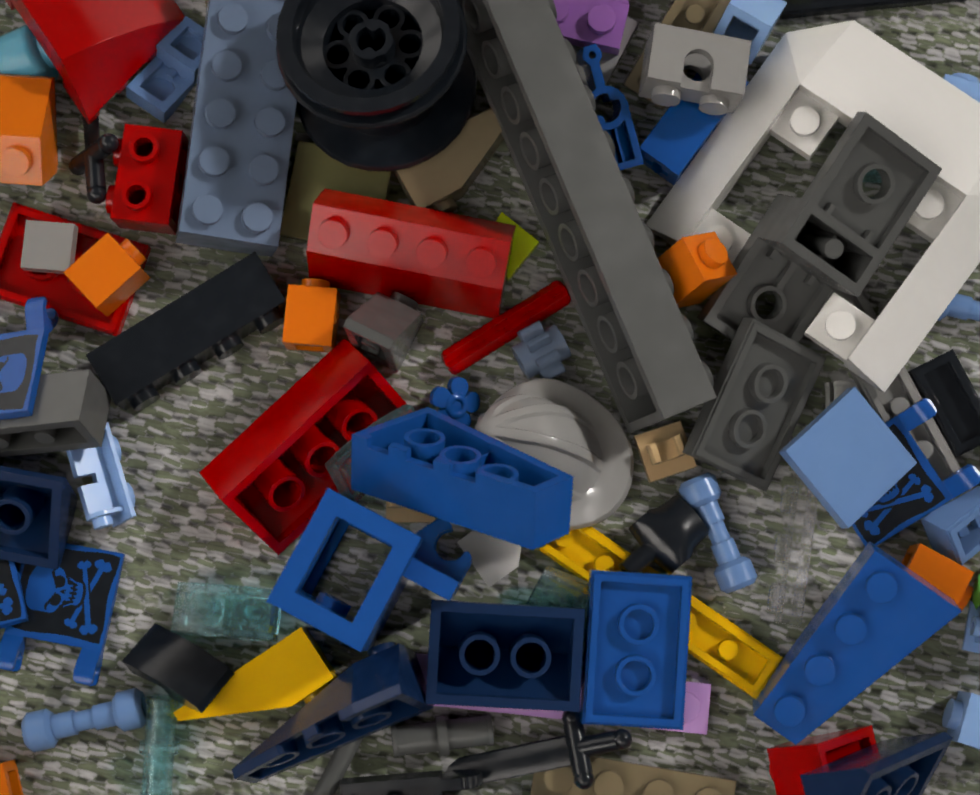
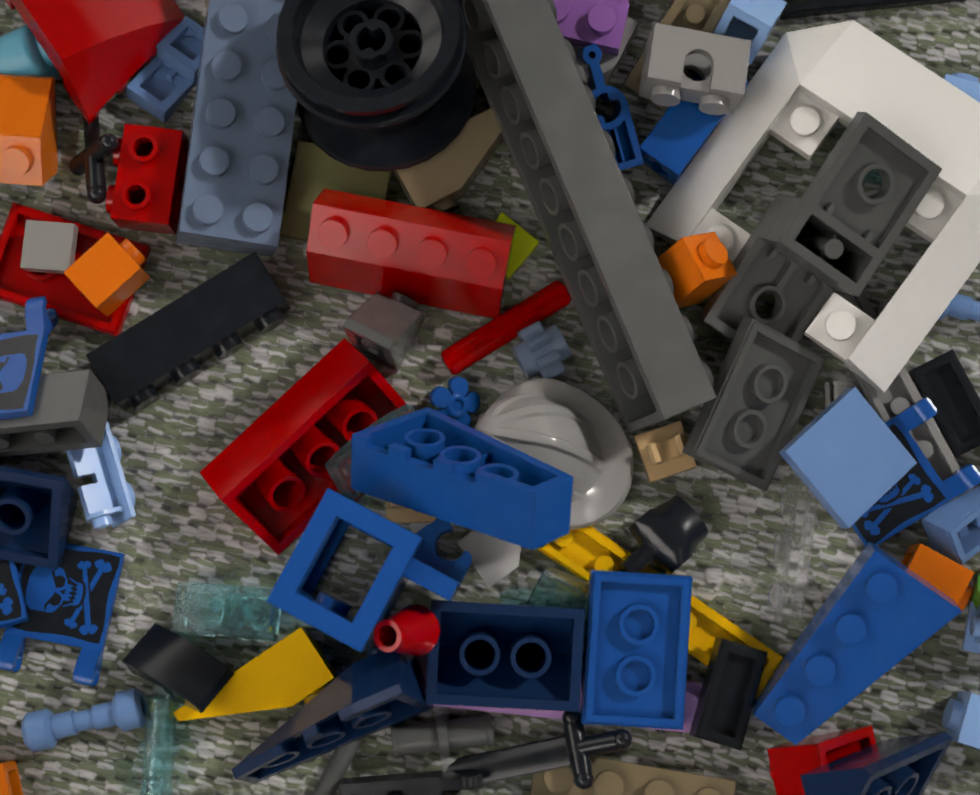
orange brick [282,278,341,353] -> none
medium blue piece [678,472,757,594] -> none
none -> red cone [373,604,440,656]
none -> black tile [689,637,768,750]

